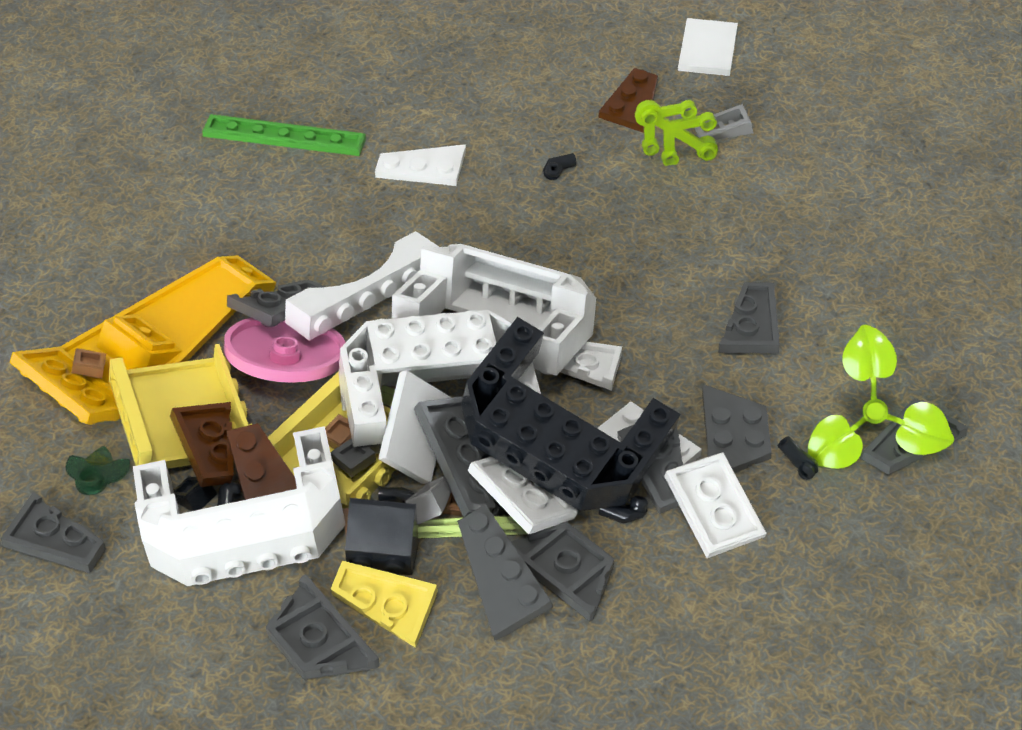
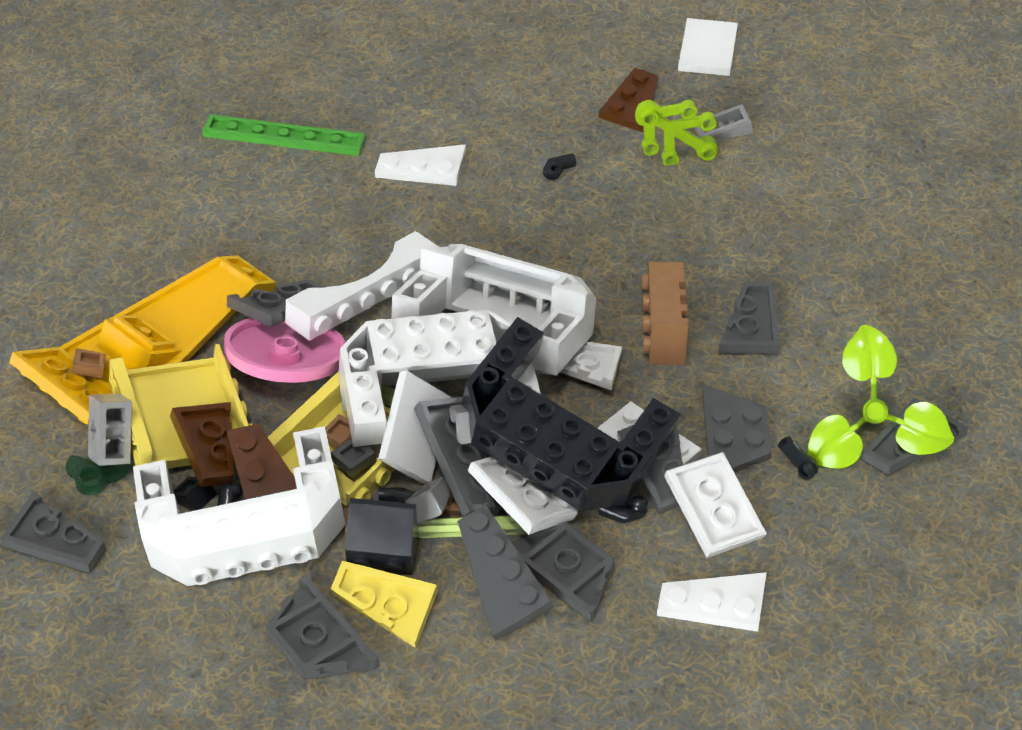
none -> light grey brick [88,394,132,466]
none -> light grey tile [449,405,471,444]
none -> medium nougat wedge [642,262,689,365]
none -> white wing [657,572,767,631]

